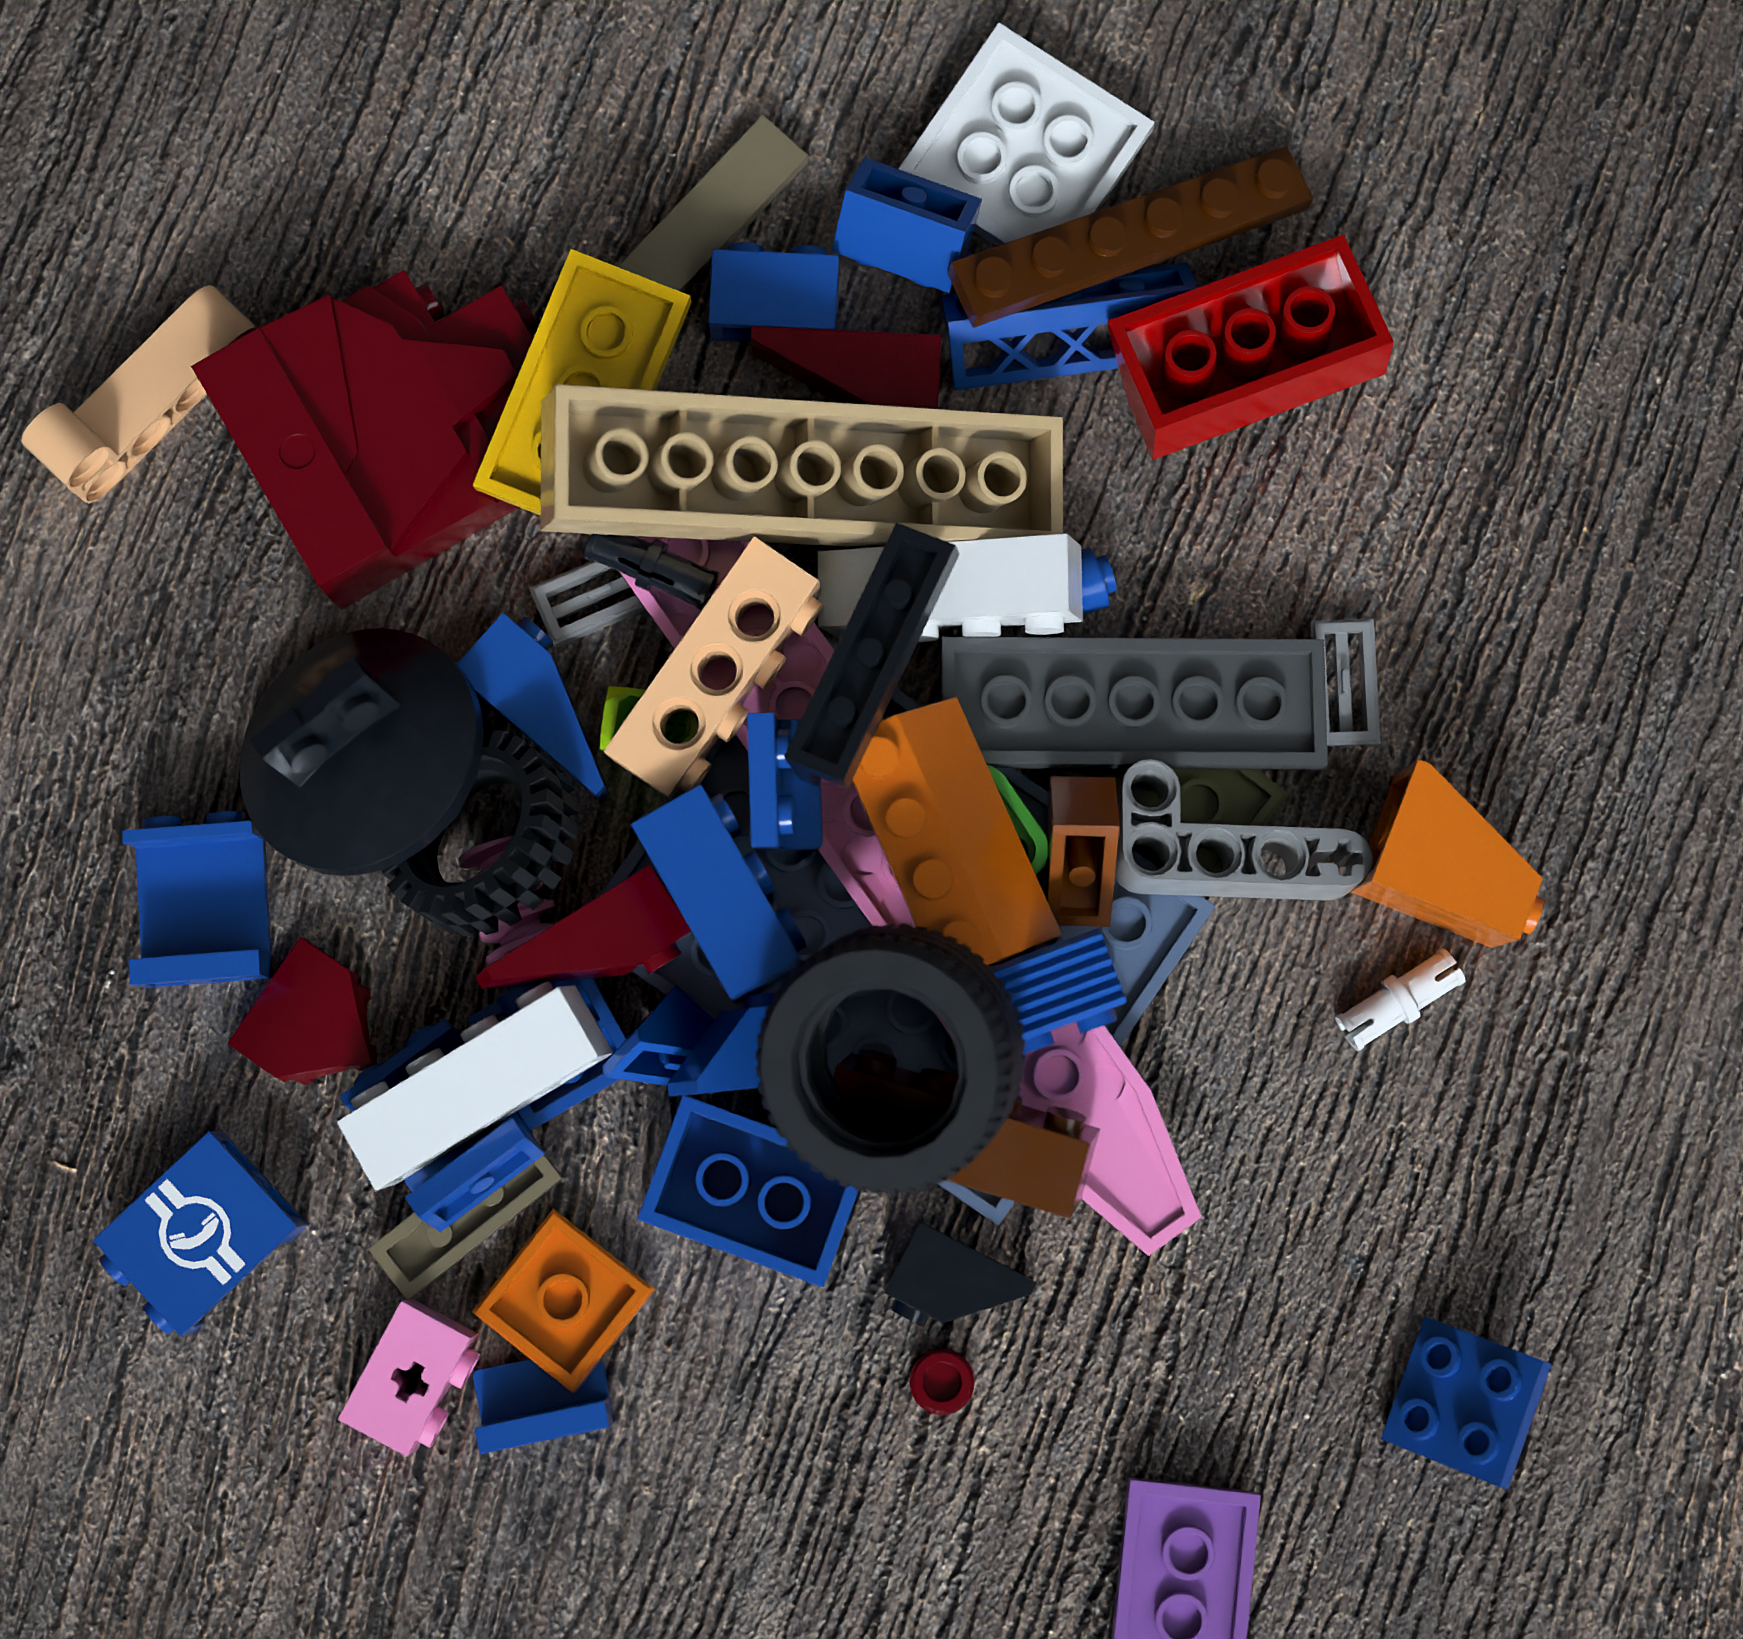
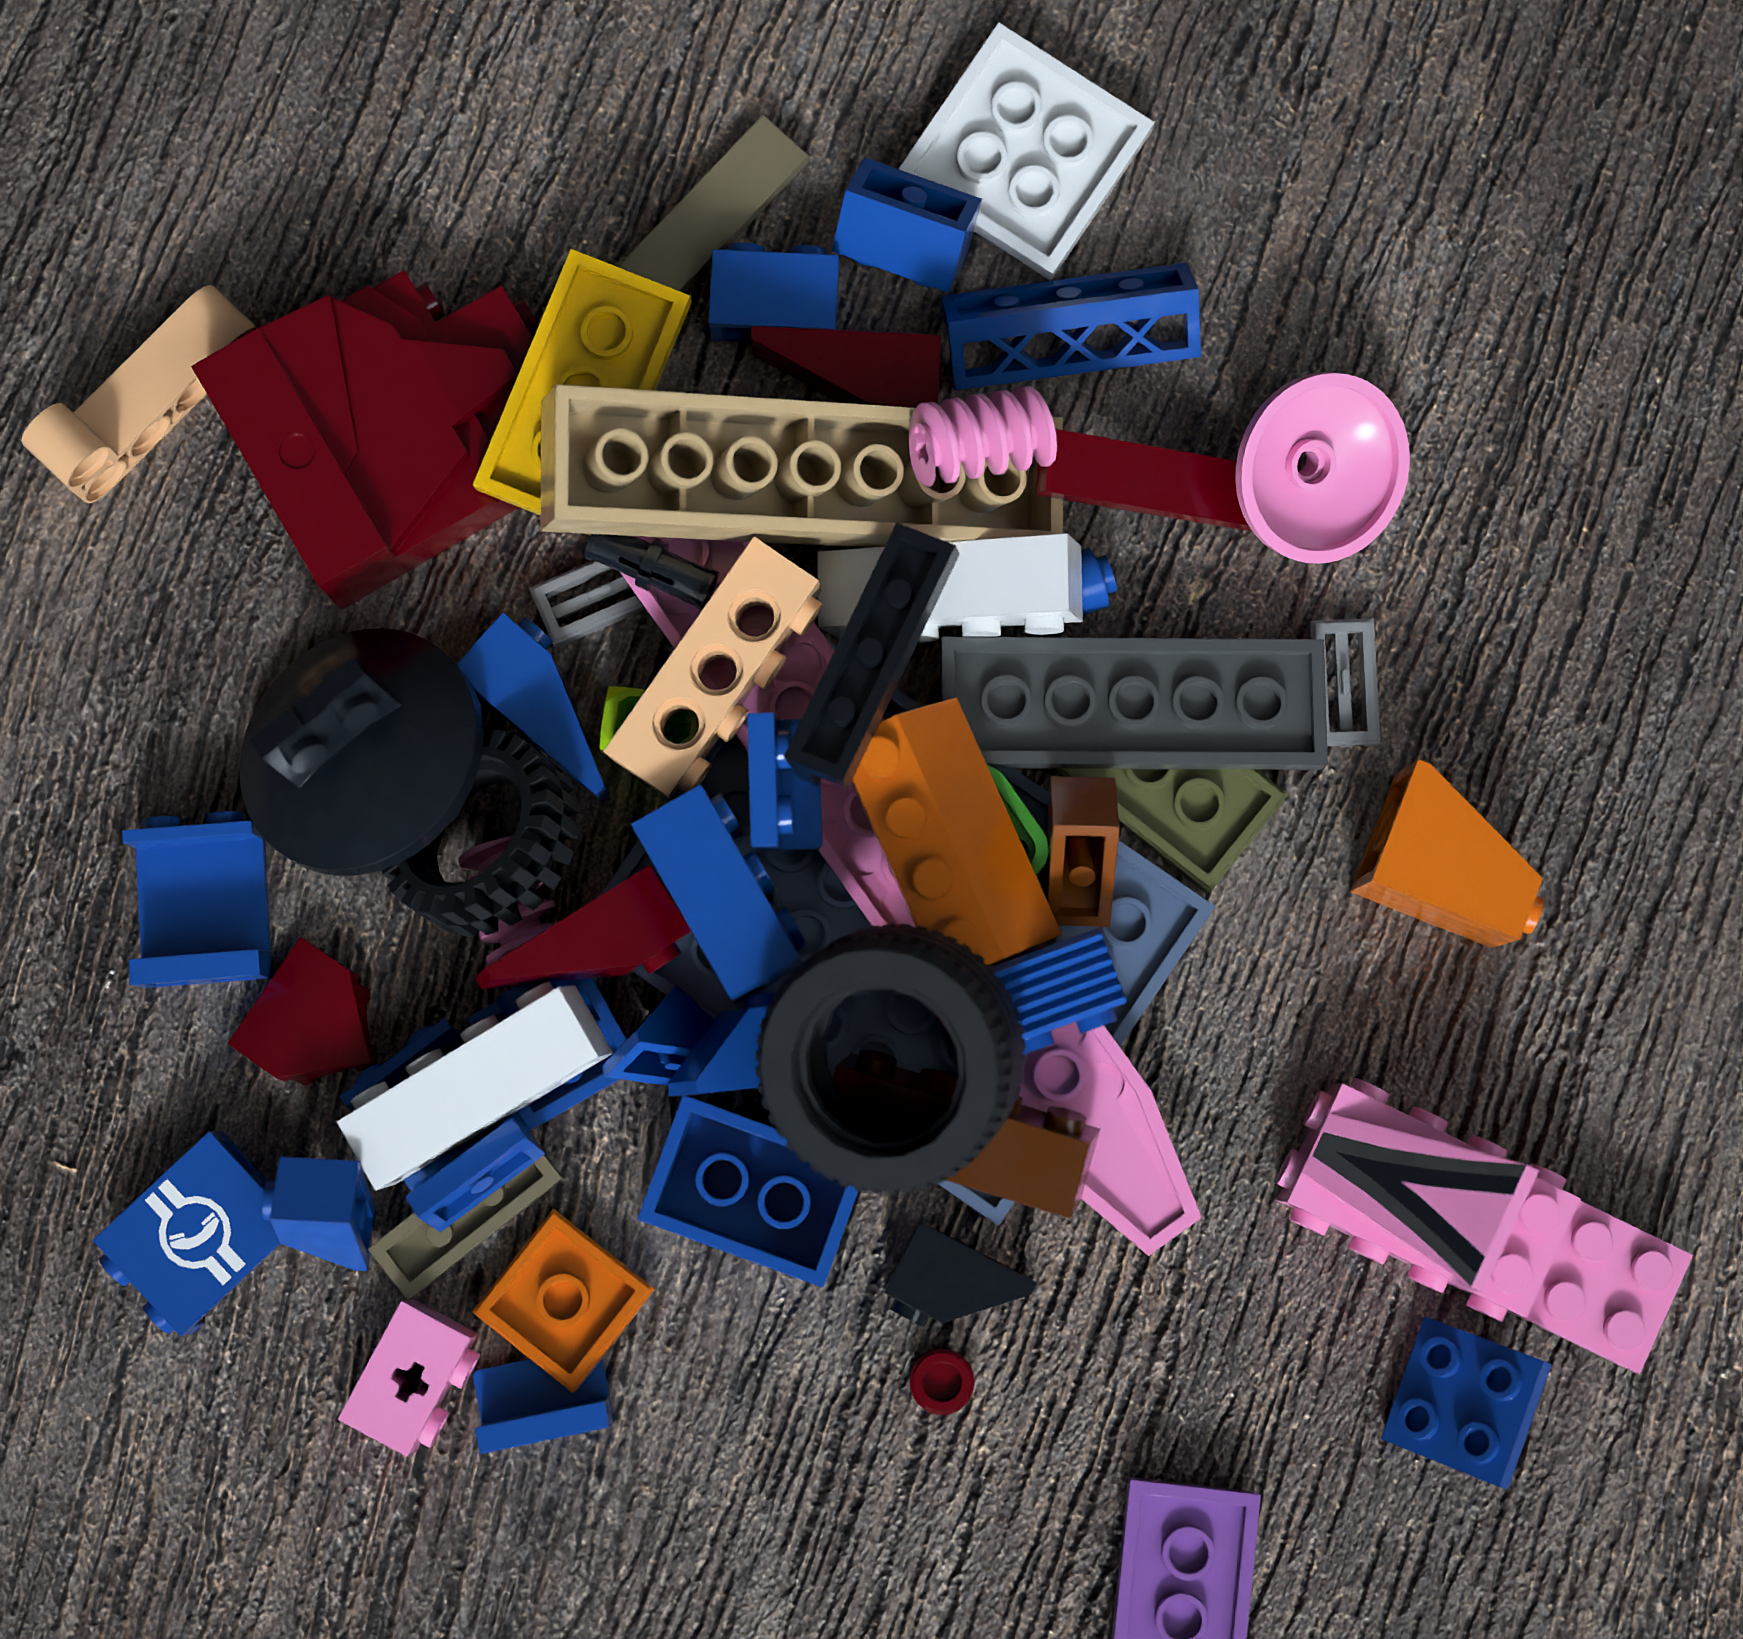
reddish brown plate [947,146,1314,328] -> none
red slope [1107,234,1394,460] -> none
light grey beam [1115,759,1373,900] -> none
white pin [1335,948,1466,1051] -> none
none -> blue slope [262,1157,377,1271]
none -> bright pink piece [909,386,1057,486]
none -> dark red tile [1035,429,1253,532]
none -> bright pink dish [1235,372,1410,564]
none -> bright pink wedge [1276,1078,1693,1374]

